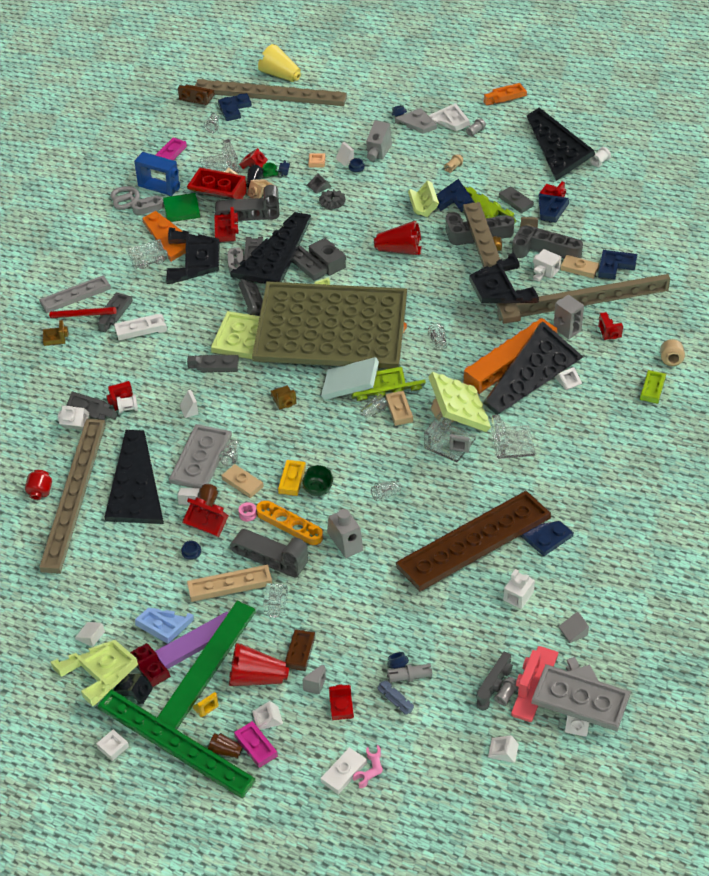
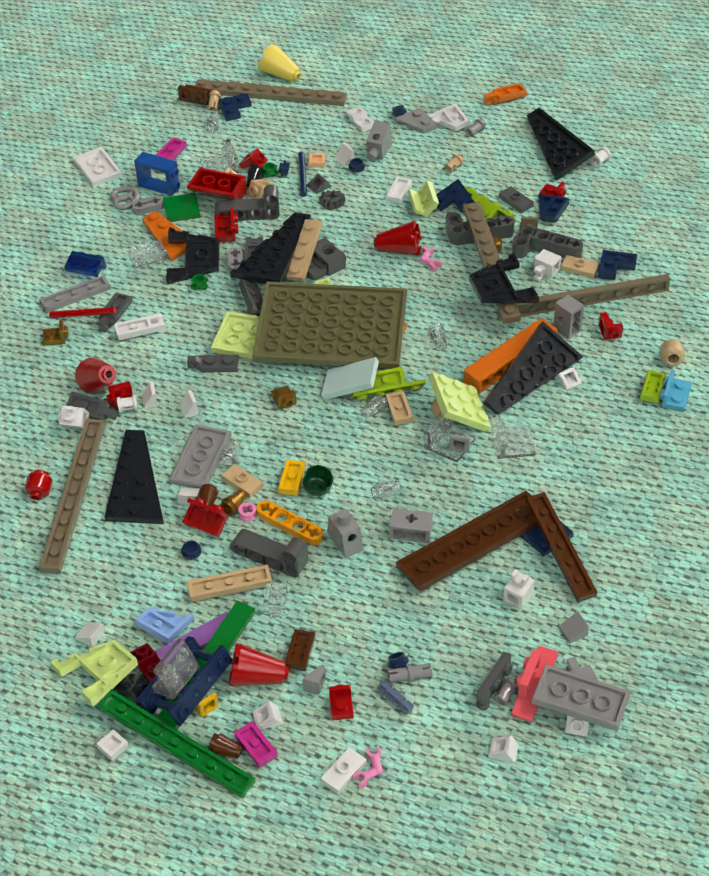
none -> clear blue bracket [64,251,107,277]
none -> white tile [73,147,122,187]
none -> red cone [75,357,117,394]
none -> dark blue fence [135,636,233,726]
none -> white slope [142,381,158,408]
none -> clear bracket [152,638,200,699]
none -> green plate [191,274,208,290]
none -> tan pin [207,90,221,111]
none -> pearl gold cone [220,489,247,516]
none -> tan plate [286,219,323,282]
none -> dark blue bar [298,152,307,197]
none -> white slope [346,107,374,132]
none -> white tile [385,176,412,203]
none -> light grey brick [389,508,433,543]
none -> bright pink arm [420,244,442,272]
none -> reddish brown plate [525,492,598,602]
none -> medium azure bracket [659,370,692,412]

